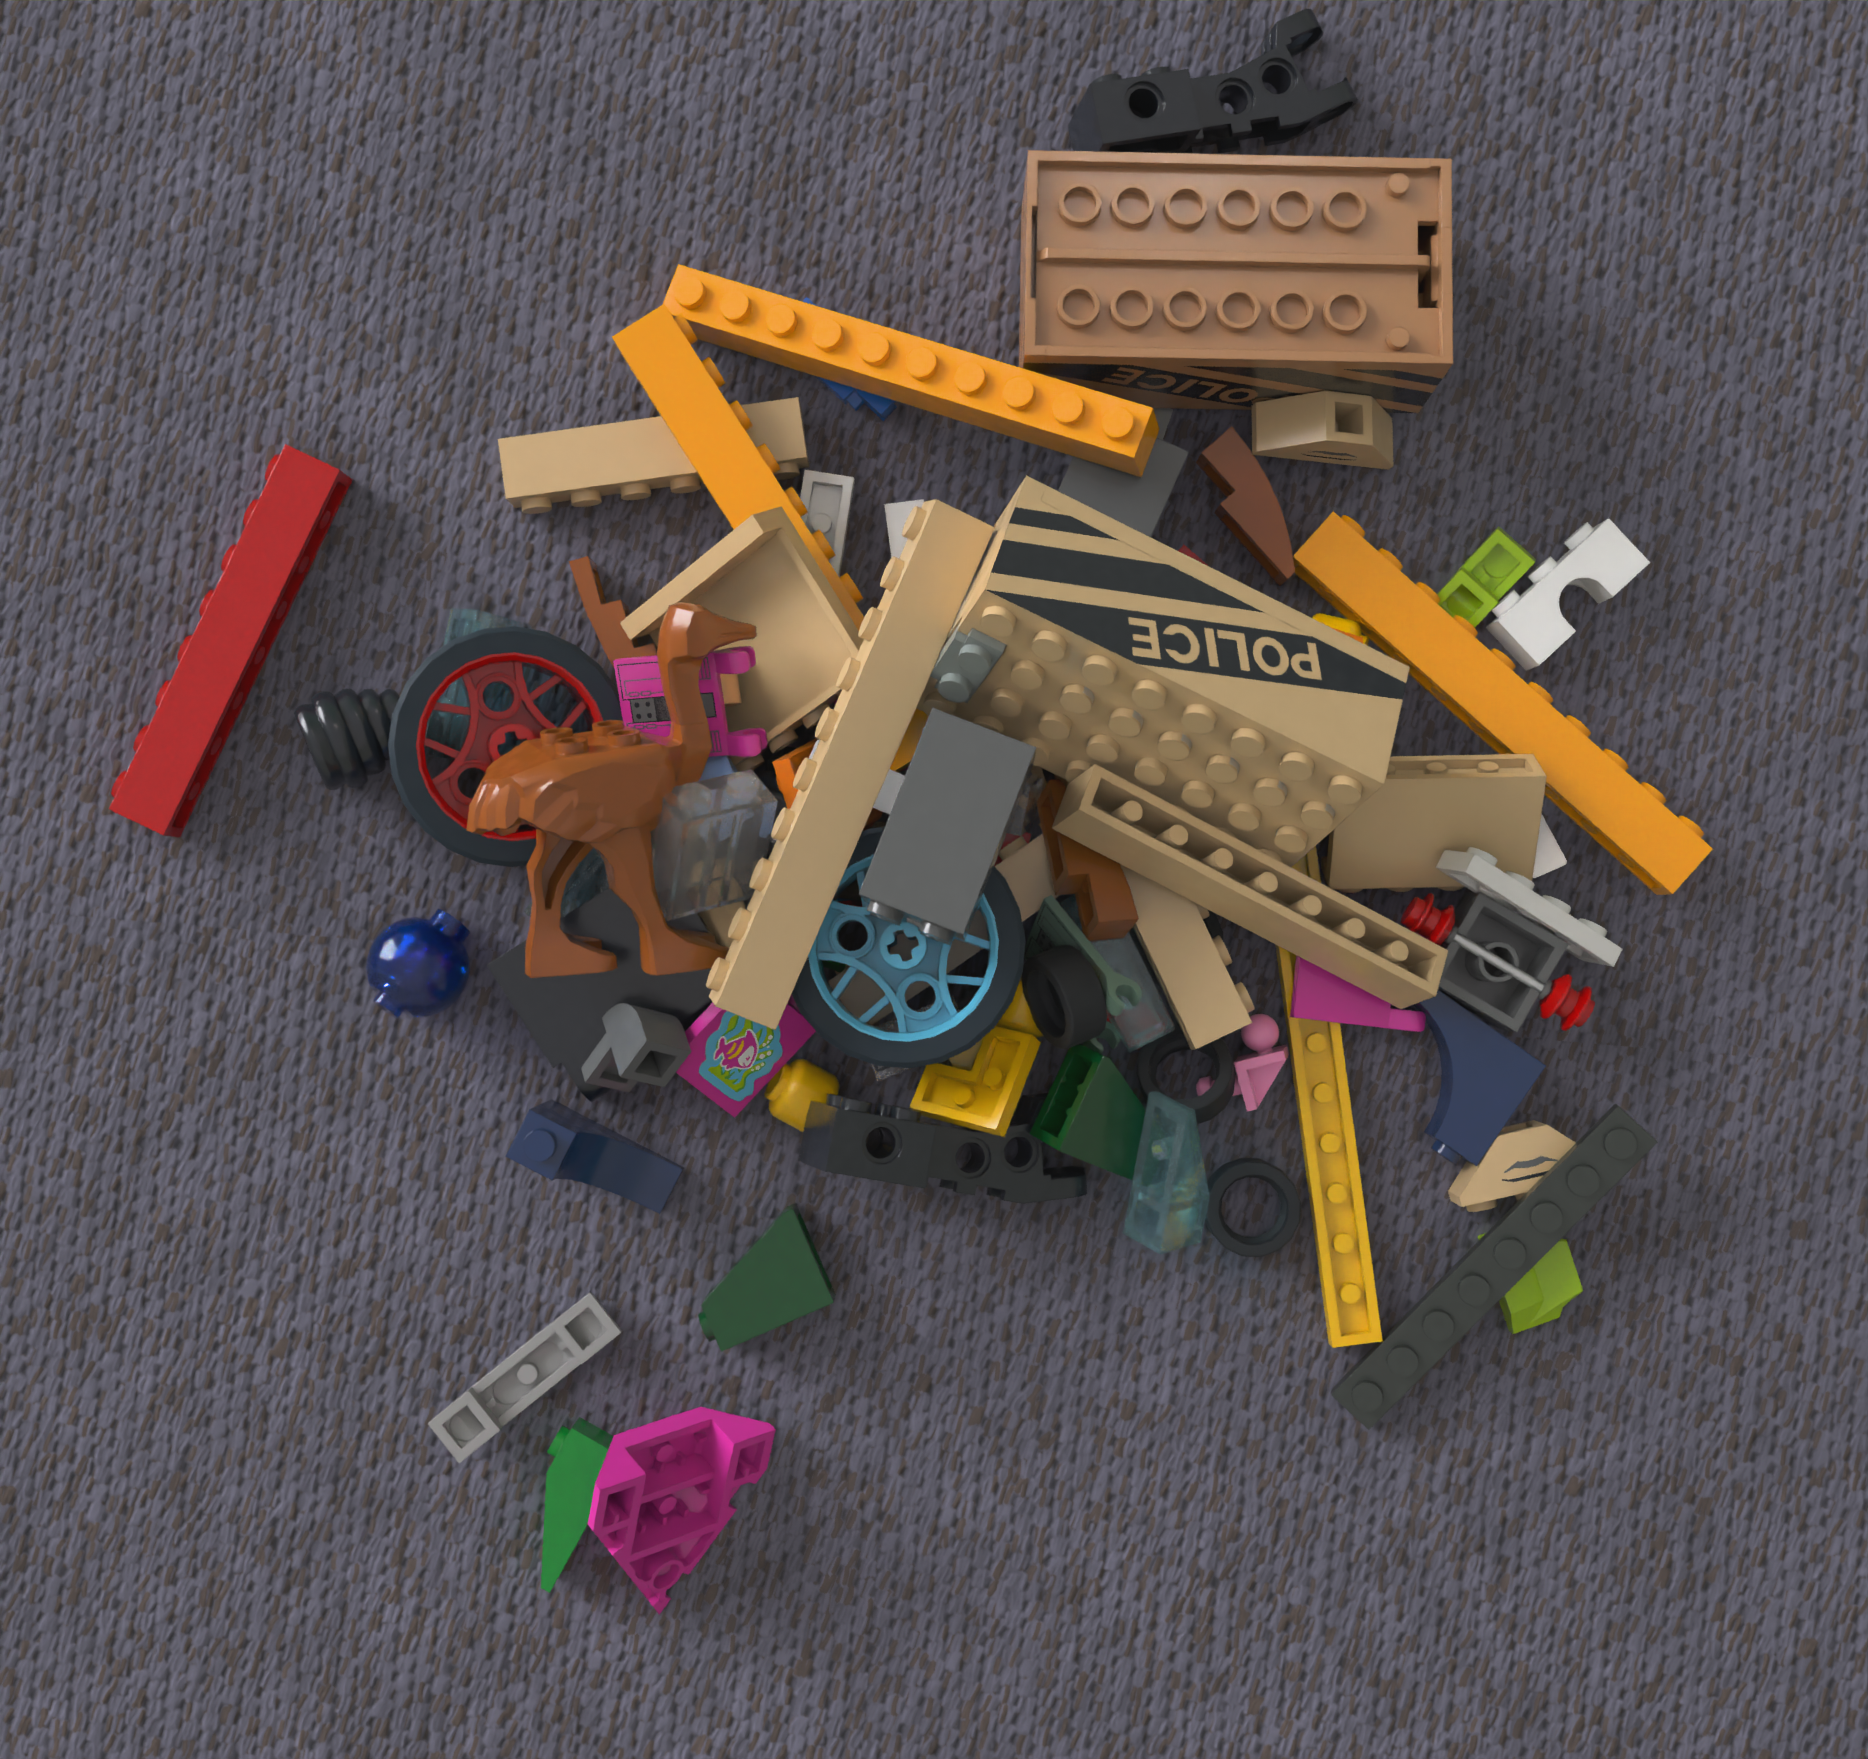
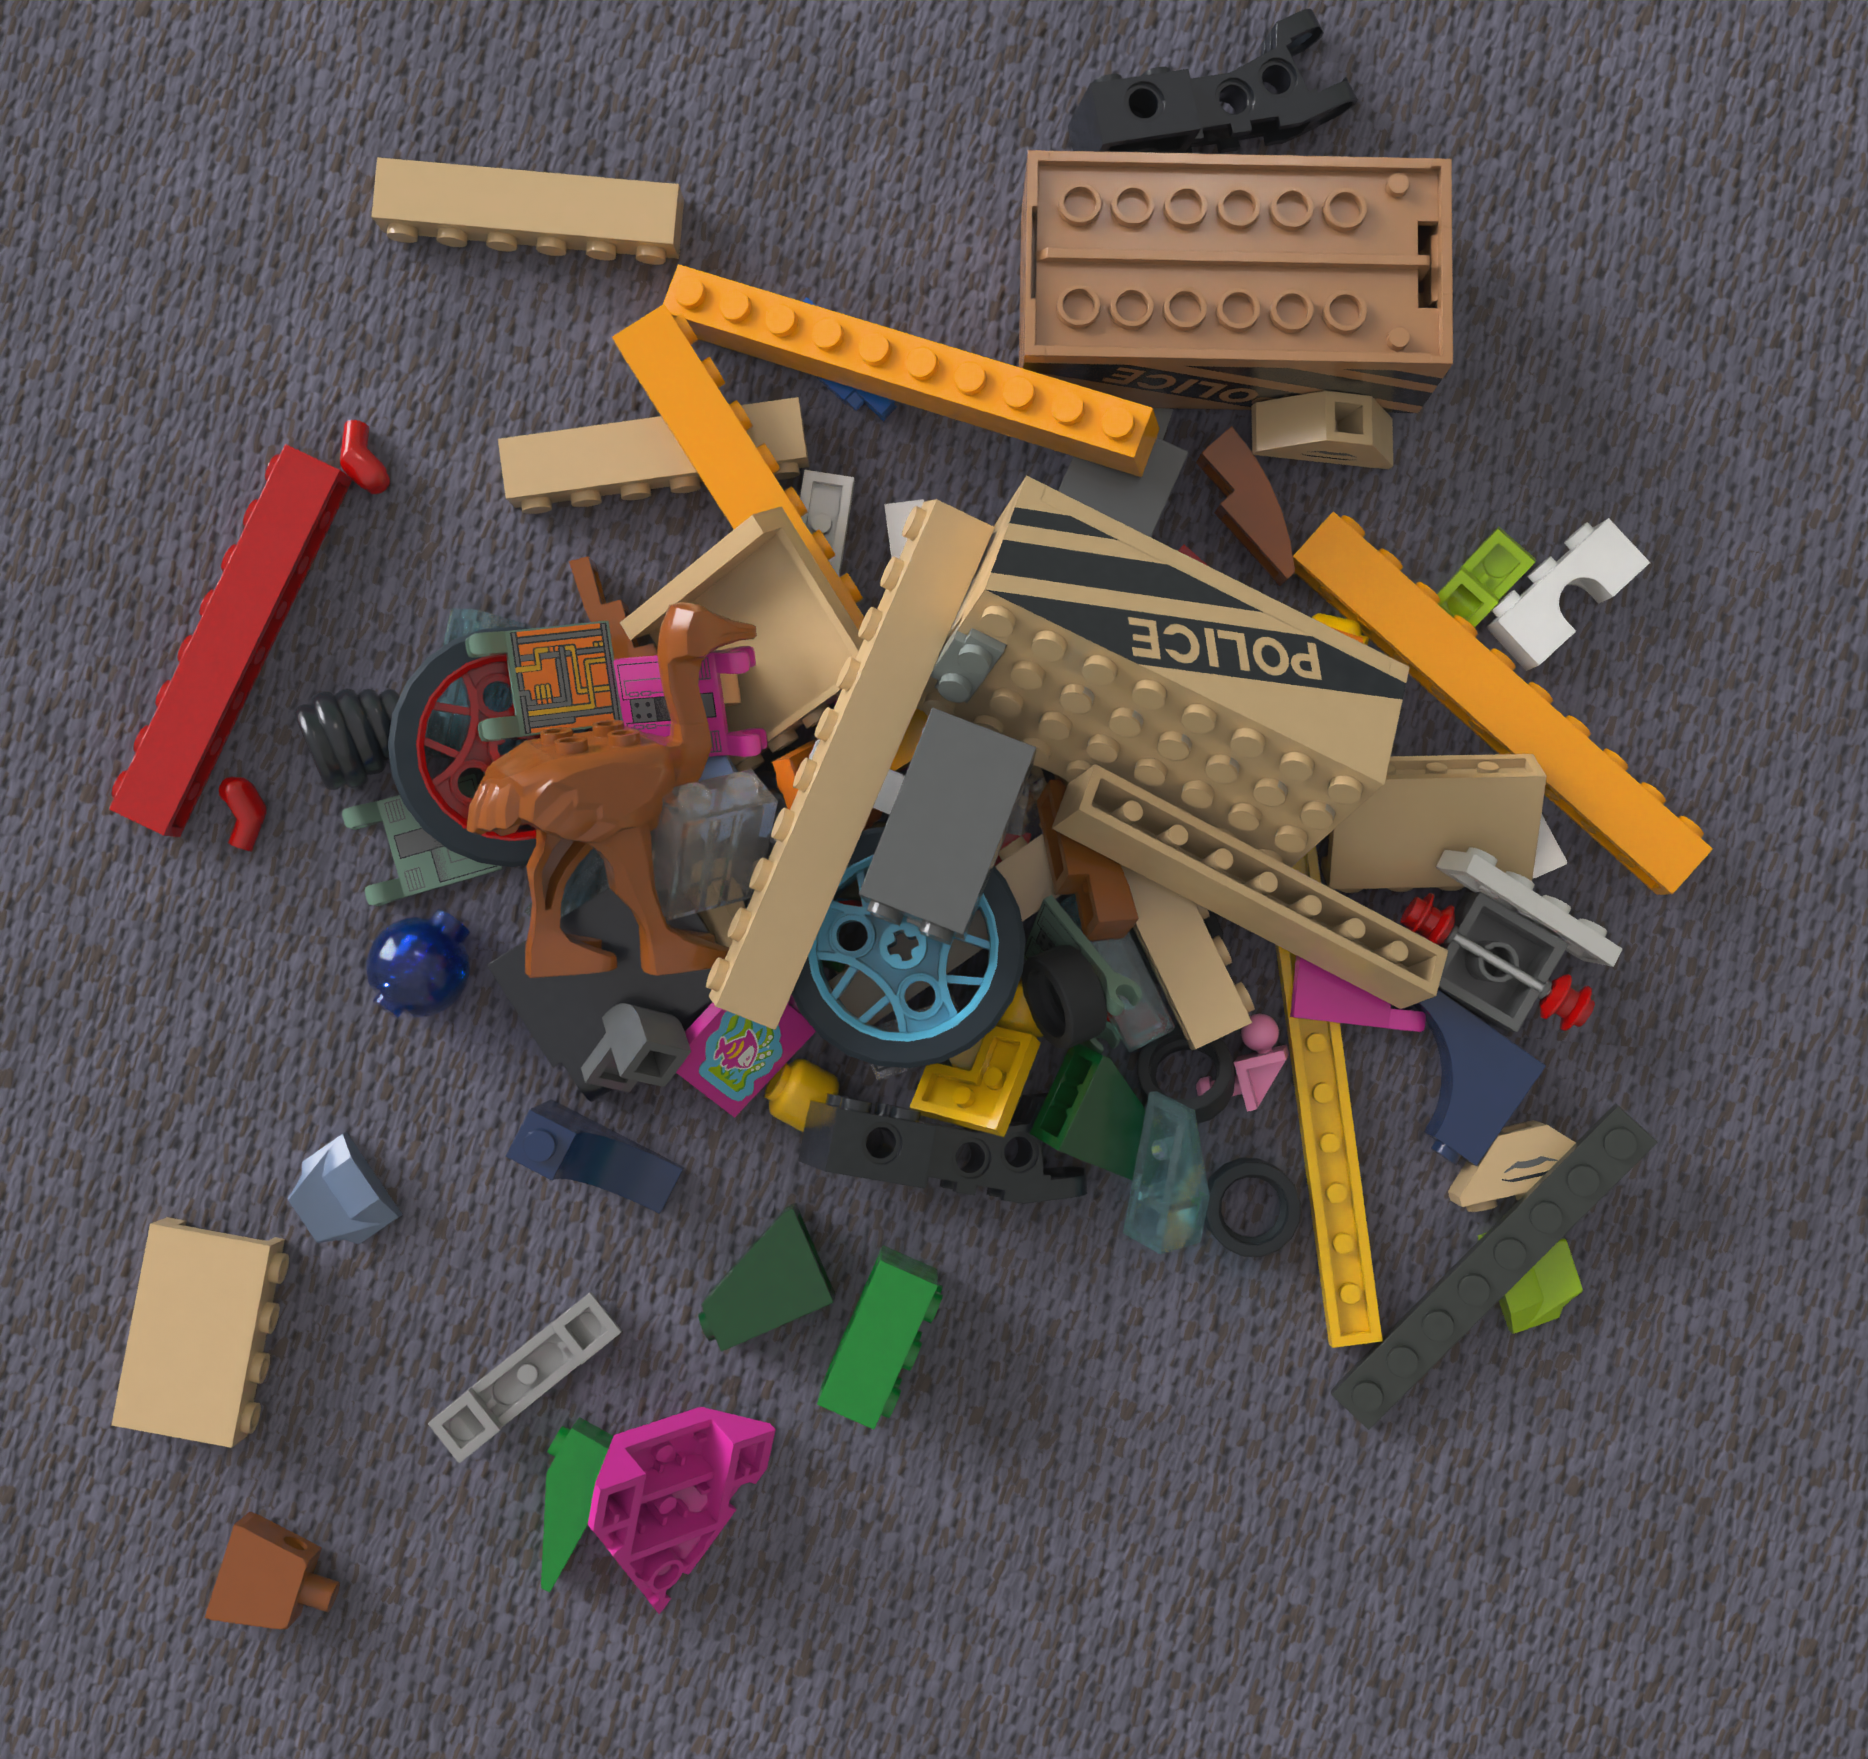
none -> tan panel [111,1217,289,1448]
none -> dark orange torso [204,1512,340,1630]
none -> red arm [218,776,267,852]
none -> sand blue slope [288,1132,403,1245]
none -> red arm [340,420,390,495]
none -> sand green flag [342,774,503,906]
none -> tan brick [372,157,684,265]
none -> flag [465,621,623,742]
none -> green brick [817,1245,943,1430]

